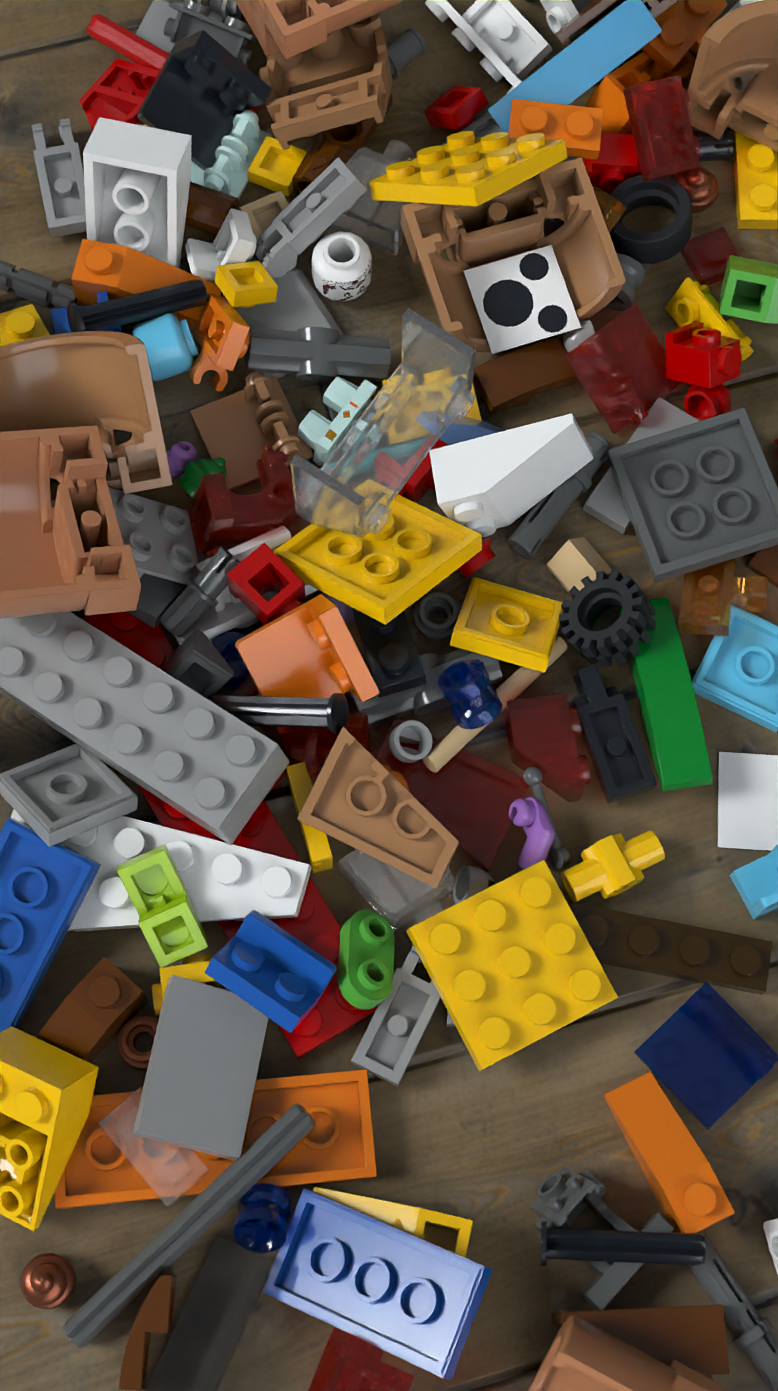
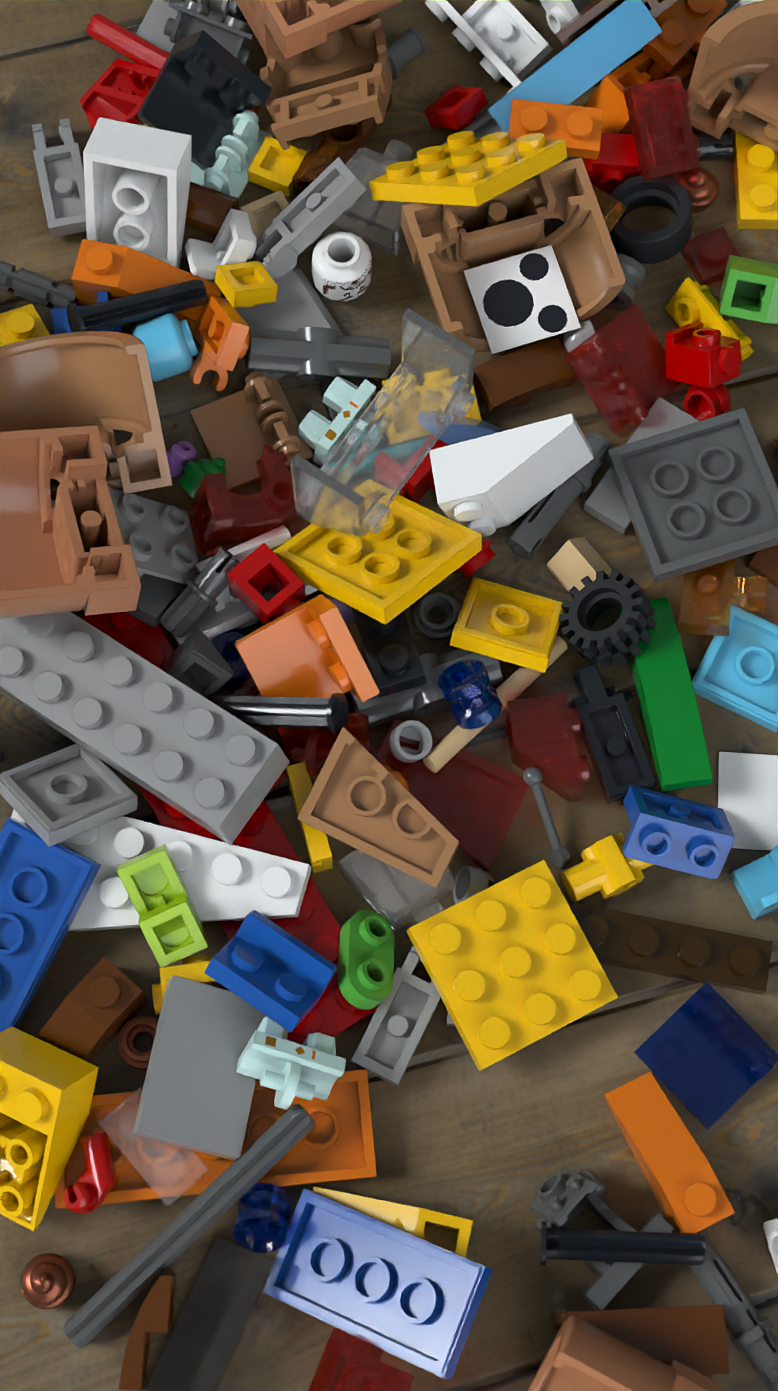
medium lavender arm [509,797,555,869] -> none
none -> red arm [63,1132,116,1214]
none -> light aqua hips [236,1017,346,1110]
none -> blue bracket [622,785,736,879]

